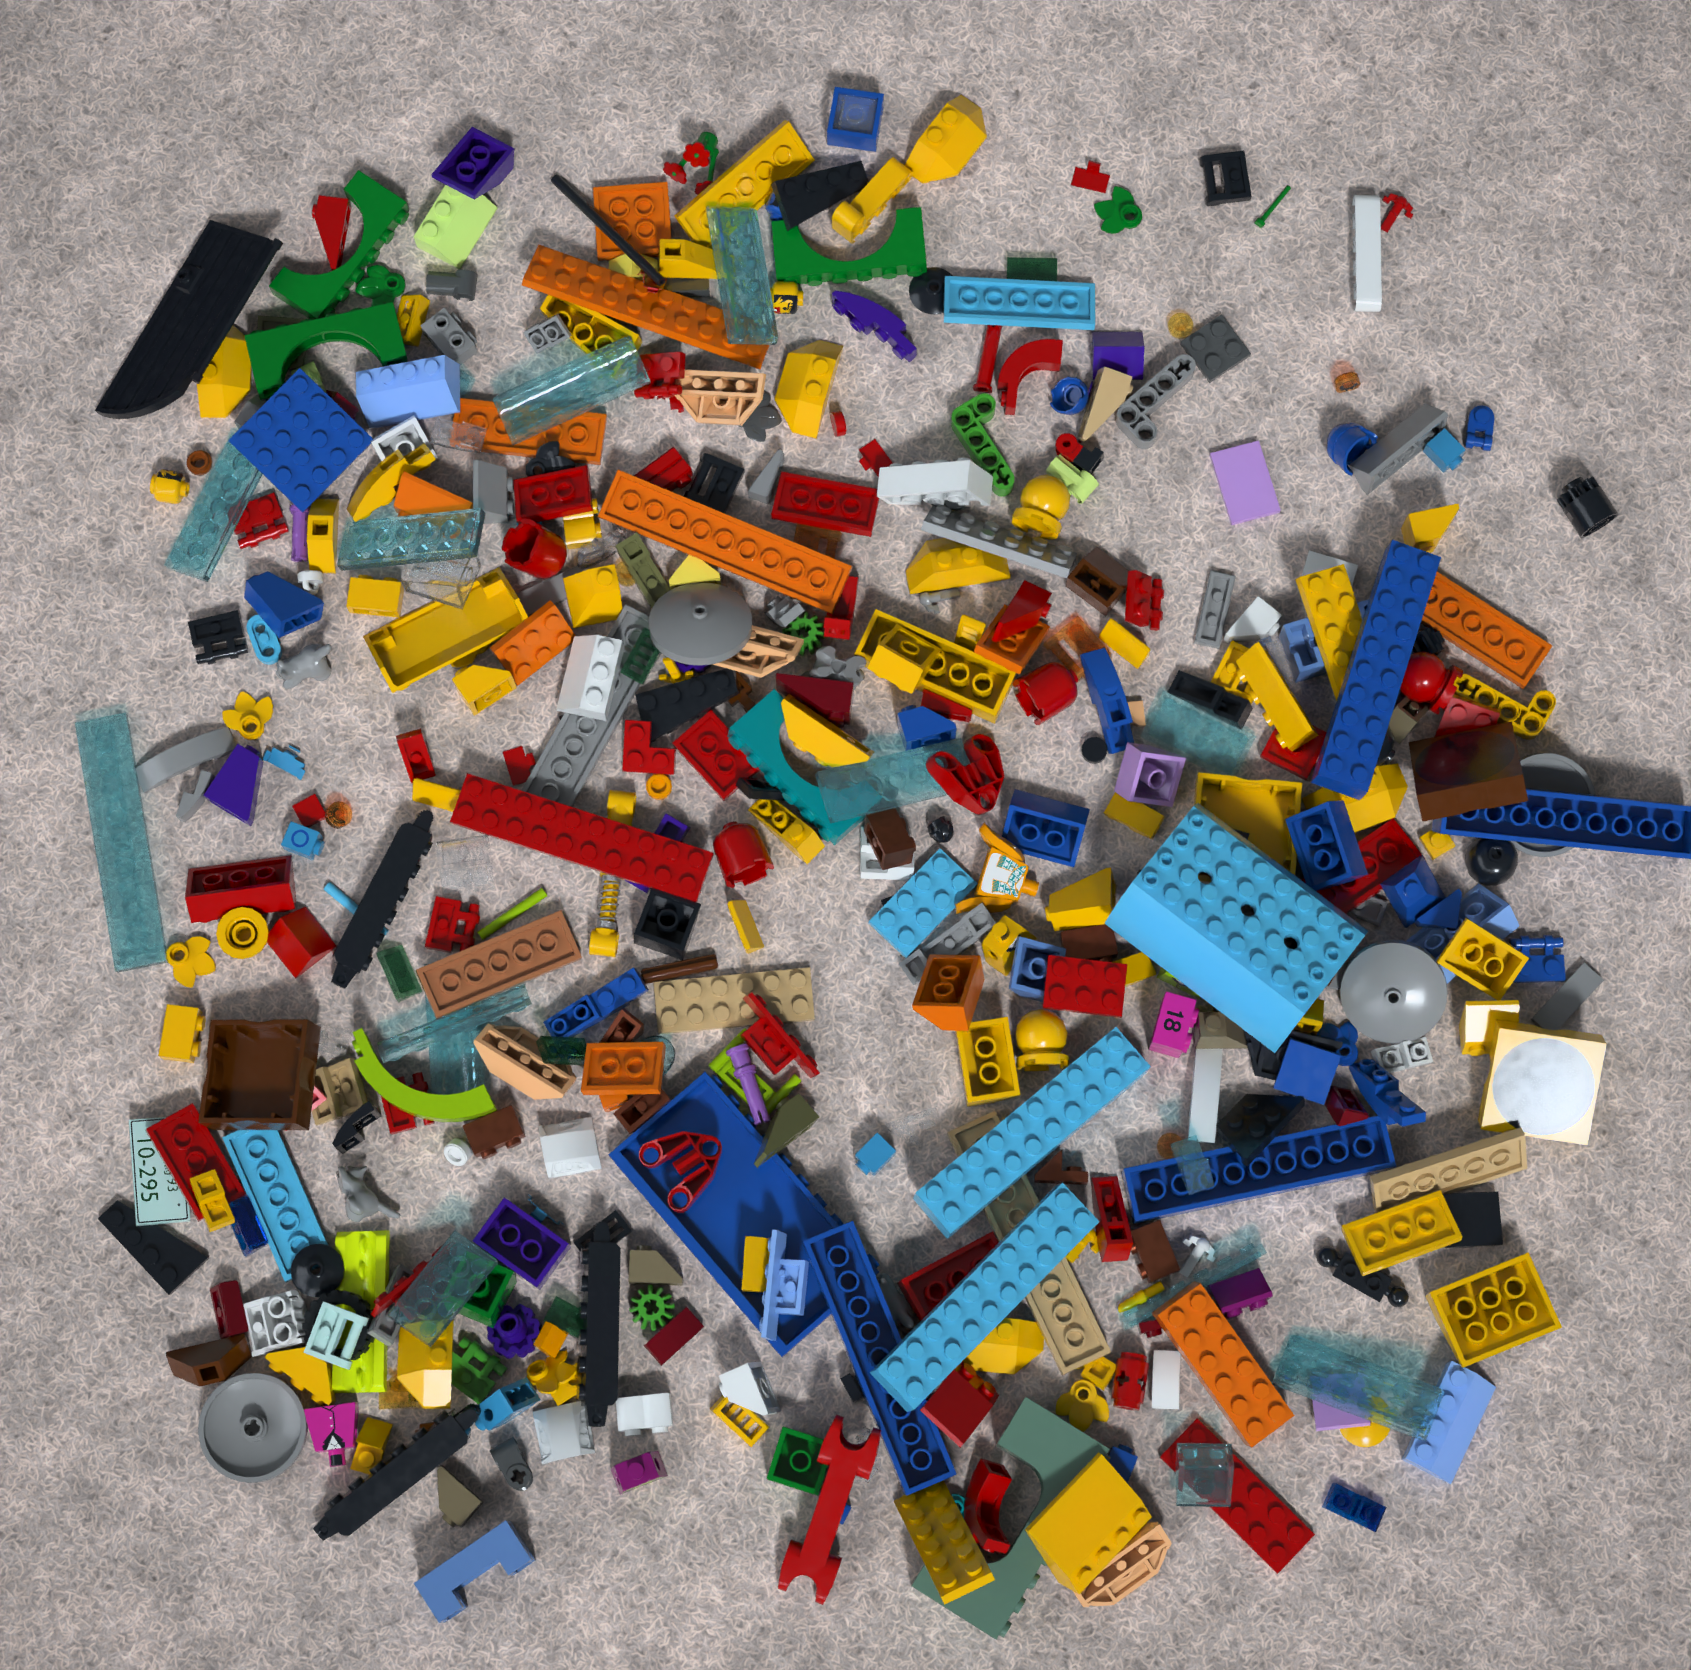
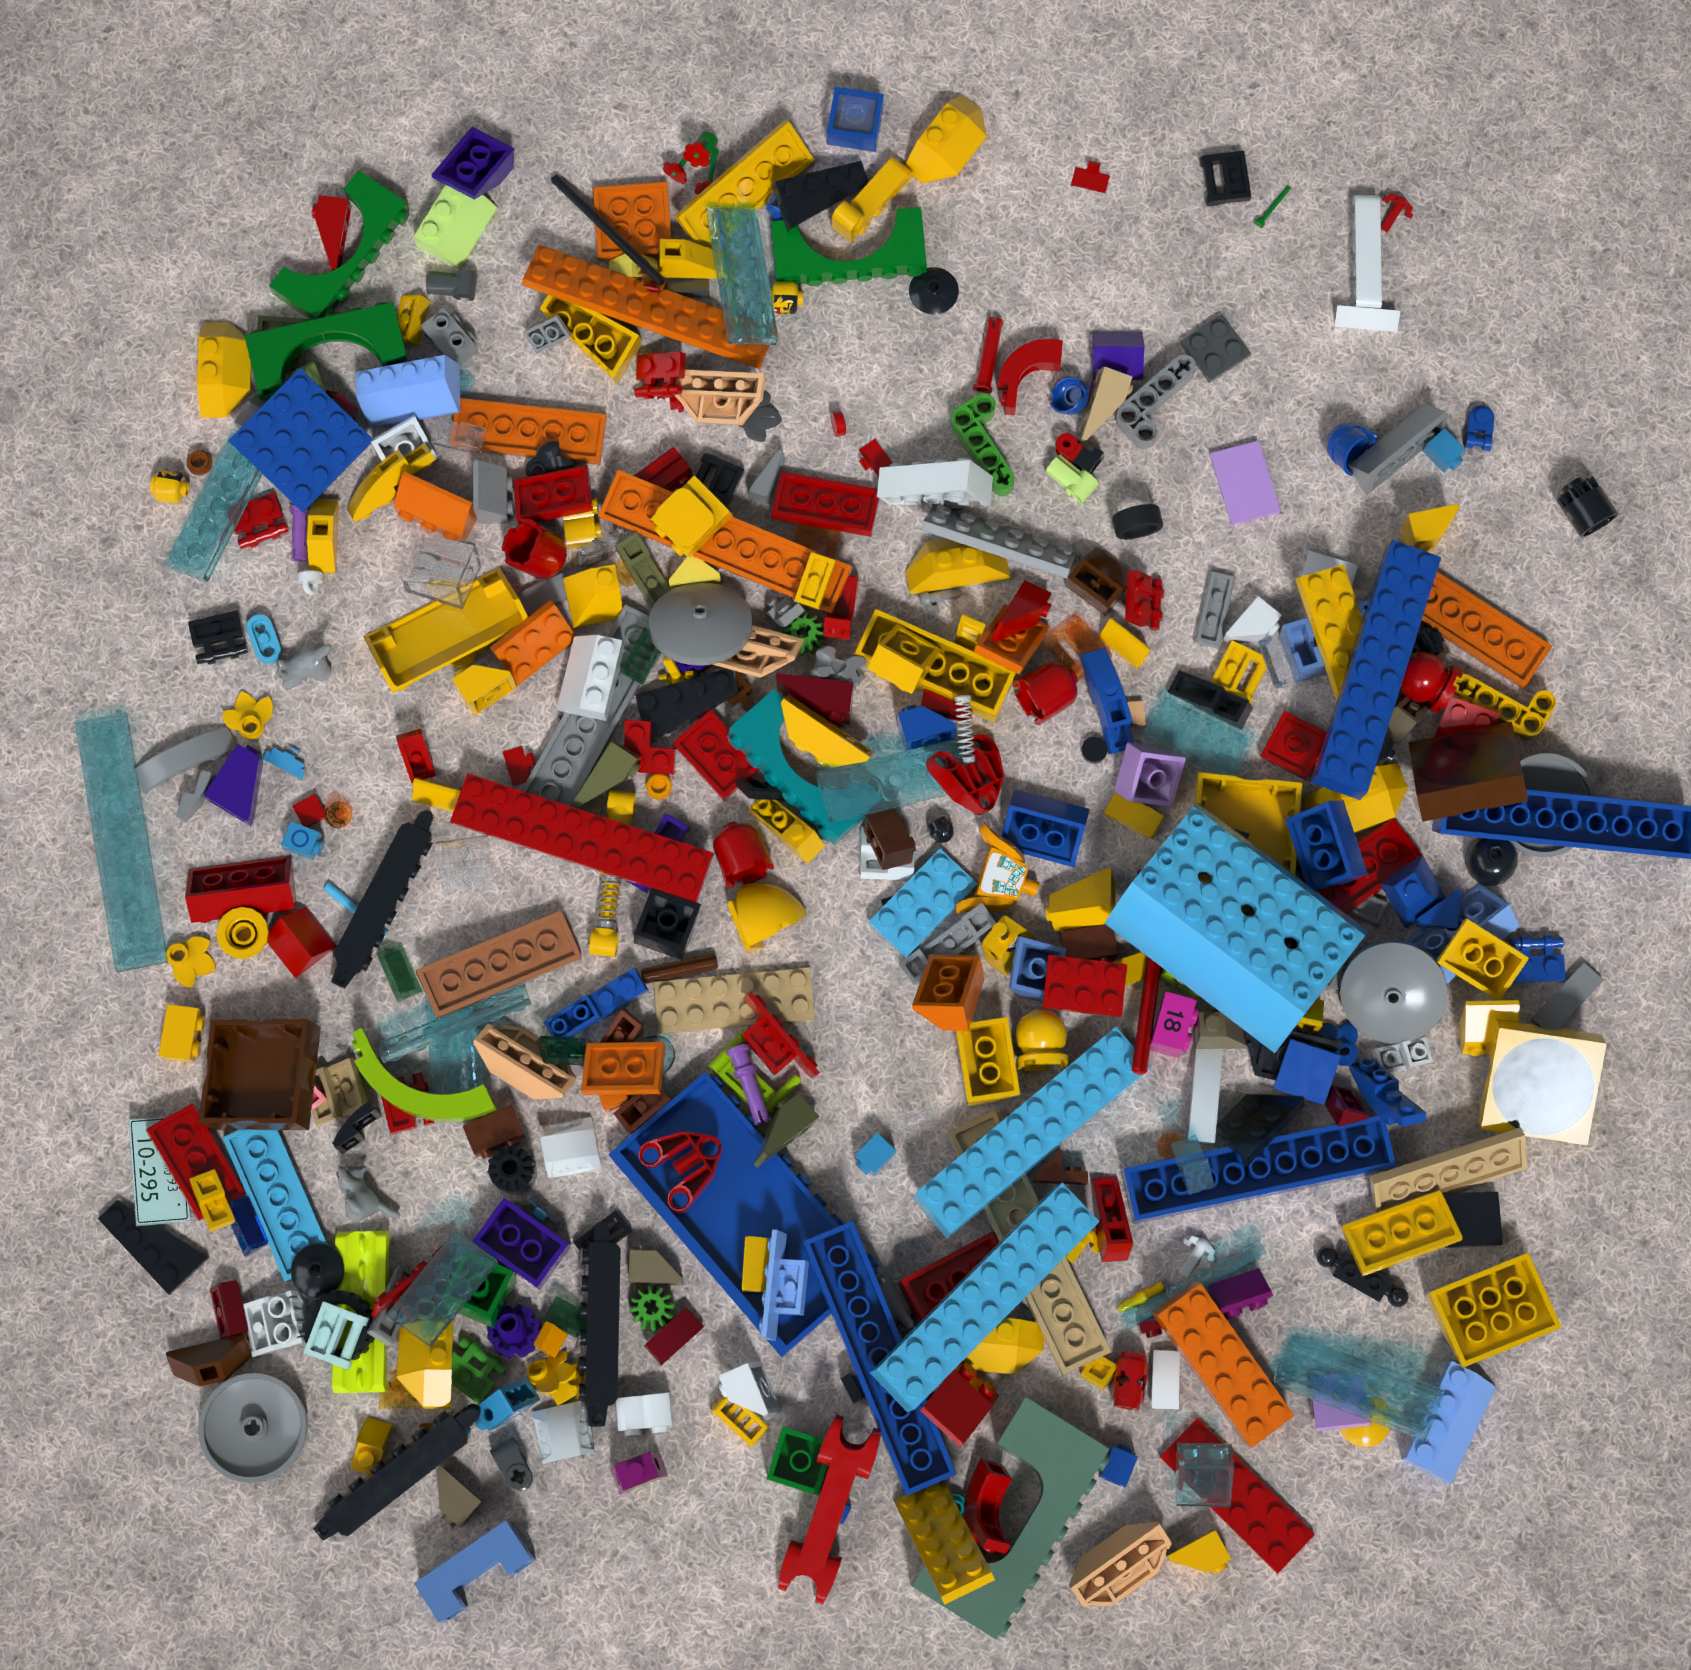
black door [95,220,283,419] -> none
blue slope [244,571,324,638] -> none
yellow slope [265,1347,336,1406] -> none
dark pink torso [304,1402,359,1467] -> none
clear light blue plate [337,508,486,571] -> none
yellow brick [346,575,404,618] -> none
green plate [355,265,406,307] -> none
red plate [425,896,480,953] -> none
white tile [444,1138,473,1166] -> none
lime bar [477,888,547,940] -> none
clear light blue plate [492,336,651,445] -> none
yellow wedge [775,340,843,439] -> none
dark purple slope [832,290,917,363] -> none
medium azure plate [944,276,1095,330] -> none
clear green plate [1007,257,1057,281] -> none
yellow tile [1012,474,1070,540] -> none
yellow slope [1025,1452,1152,1594] -> none
yellow plate [1055,1379,1109,1432] -> none
green plate [1094,186,1142,234] -> none
copper brick [1131,1220,1180,1283] -> none
clear yellow tile [1168,313,1193,339] -> none
yellow slope [1236,642,1319,751] -> none
clear blue slope [1322,1483,1387,1532] -> none
clear orange tile [1334,372,1361,393] -> none
yellow plate [1419,830,1456,860] -> none
none -> black gear [487,1145,537,1195]
none -> olive slope [571,740,641,808]
none -> yellow brick [651,475,733,559]
none -> yellow brick [736,883,807,946]
none -> yellow plate [794,552,837,610]
none -> white piece [954,695,976,763]
none -> black tyre [1112,504,1163,540]
none -> red axle [1132,956,1161,1075]
none -> yellow slope [1166,1530,1232,1575]
none -> white sticker [1335,305,1400,332]

